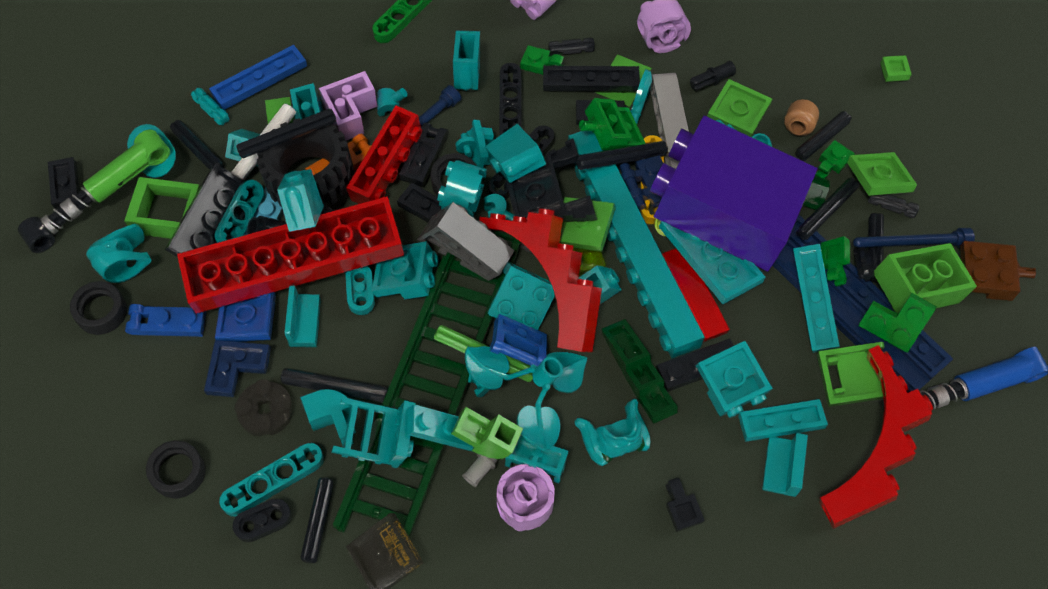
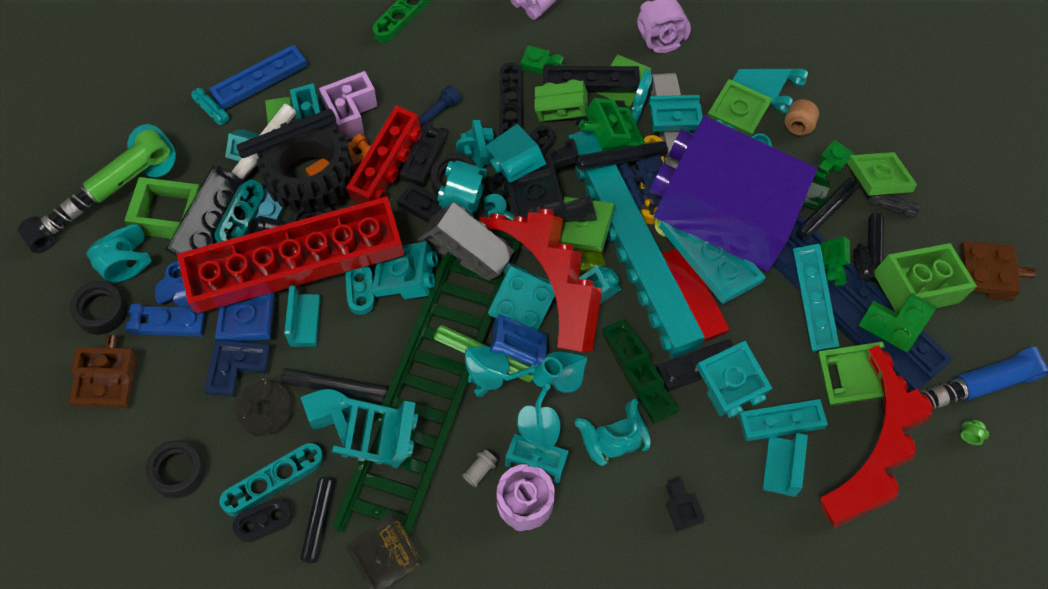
black plate [48,157,79,209] -> none
black axle [170,120,224,170] -> none
teal torso [277,169,324,232] -> none
teal piece [377,88,408,117] -> none
teal plate [407,404,473,452] -> none
bright green brick [451,407,523,459] -> none
teal torso [453,31,480,90] -> none
black axle [548,37,595,56] -> none
black axle [690,61,736,91] -> none
black axle [795,111,852,161] -> none
dark blue piece [853,228,975,248] -> none
bright green plate [880,55,912,82] -> none
none -> reddish brown plate [69,334,138,408]
none -> blue plate [155,261,191,308]
none -> bright green brick [535,79,588,122]
none -> teal plate [649,95,703,132]
none -> teal flag [732,69,808,114]
none -> bright green plate [961,420,989,445]

